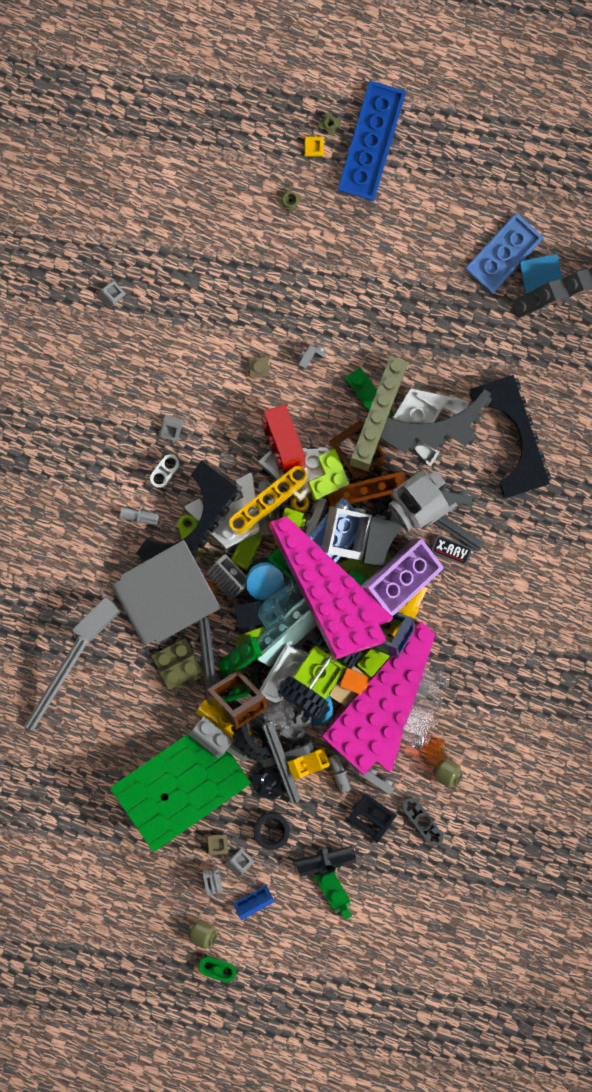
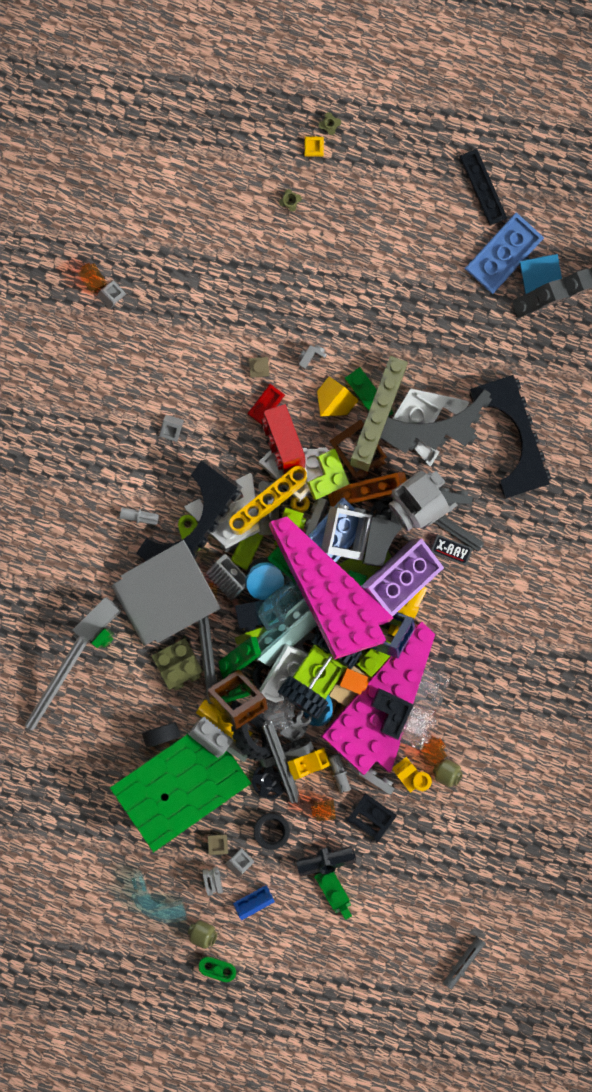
white beam [150,455,179,488] -> none
blue plate [337,80,406,202] -> none
dark grey beam [403,797,443,846] -> none
none -> clear orange brick [78,263,107,294]
none -> green plate [92,628,114,648]
none -> clear light blue arch [132,871,188,923]
none -> black tyre [142,722,181,748]
none -> red tile [247,384,285,425]
none -> clear orange brick [311,798,336,821]
none -> yellow slope [317,377,359,416]
none -> black plate [370,688,414,740]
none -> yellow brick [392,757,418,793]
none -> yellow tile [412,772,432,791]
none -> dark grey pin [442,936,486,990]
none -> black tile [459,148,507,226]

